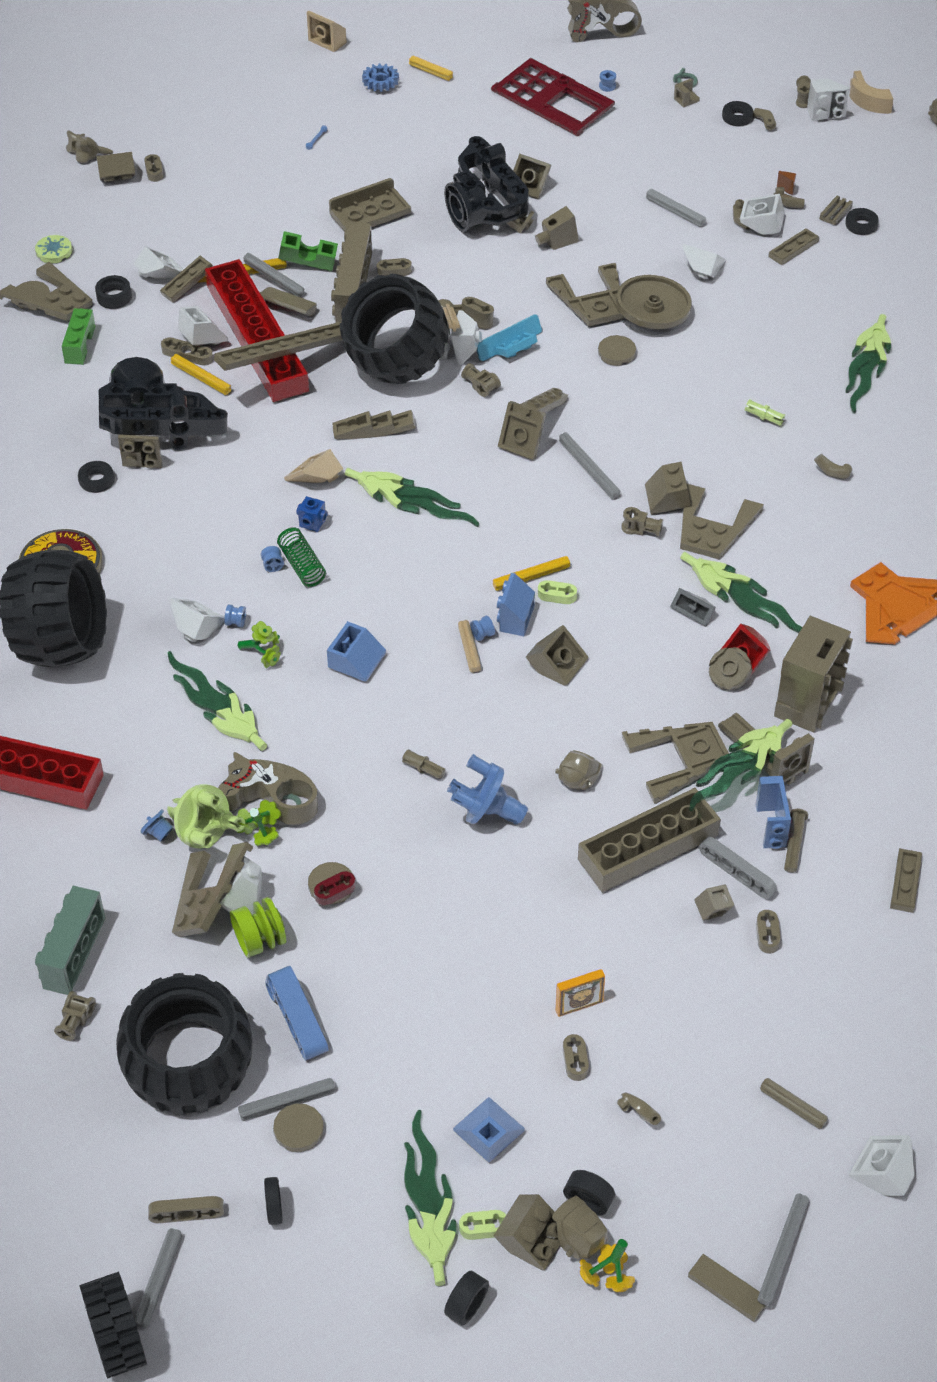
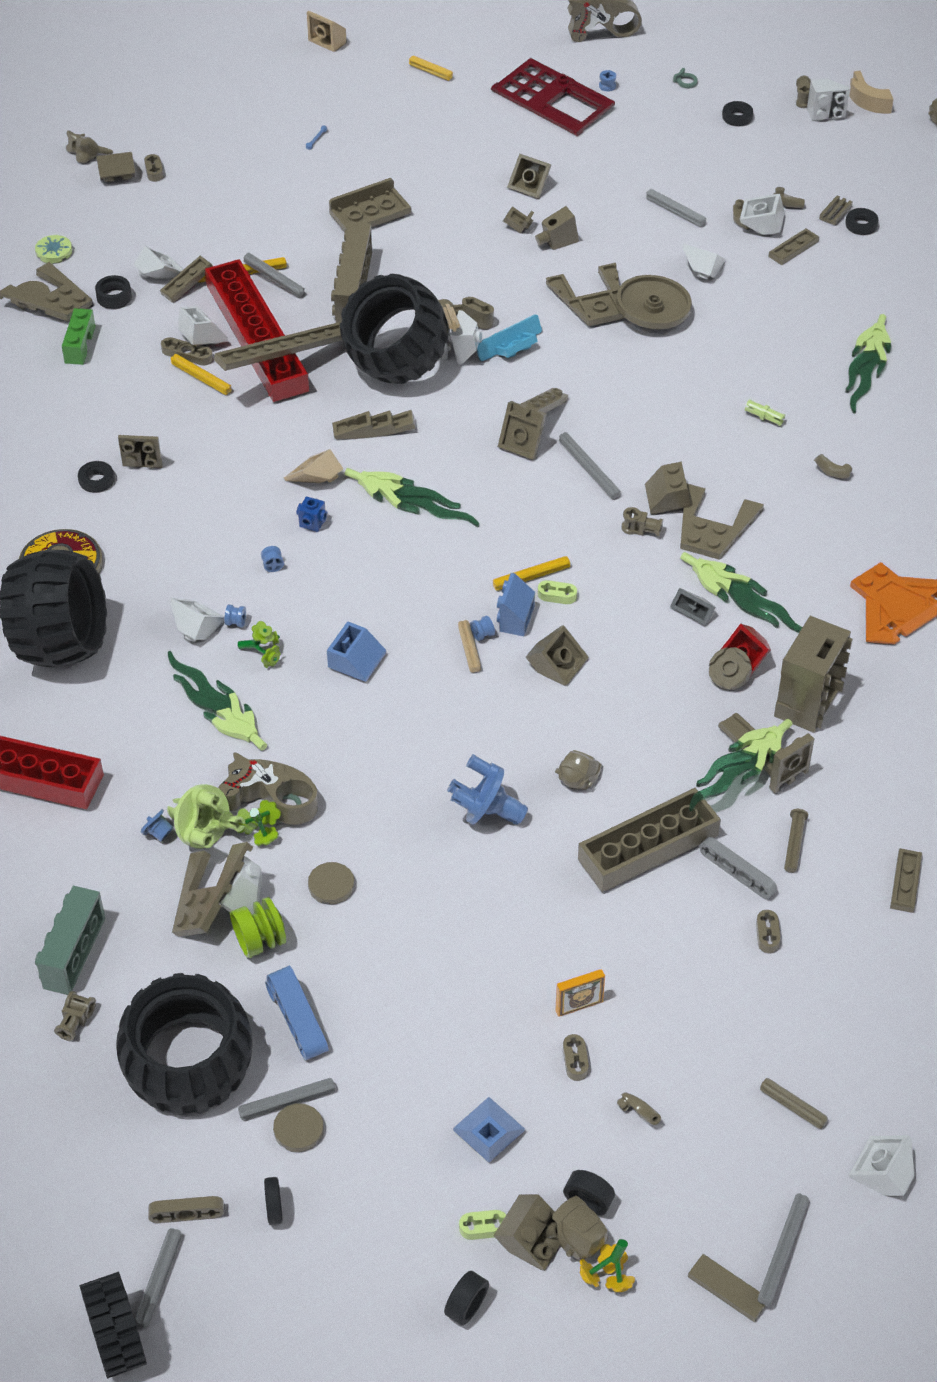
black piece [98,357,228,450] -> none
dark tan slope [260,287,317,317] -> none
green piece [277,527,326,587] -> none
bright green arch [278,231,338,271] -> none
dark red beam [314,871,356,905] -> none
medium blue gear [362,63,399,92] -> none
dark tan beam [377,258,412,276] -> none
dark tan axle [402,749,445,779] -> none
piece [404,1110,456,1286] -> none
black piece [444,136,529,232] -> none
dark tan connector [461,363,501,397] -> none
dark tan tile [598,335,636,366] -> none
dark tan wing [622,722,730,804] -> none
dark tan panel [674,79,700,108] -> none
dark tan brick [694,884,735,921] -> none
dark tan arm [753,108,776,130] -> none
medium blue panel [755,776,791,849] -> none
dark orange slope [777,171,796,195] -> none

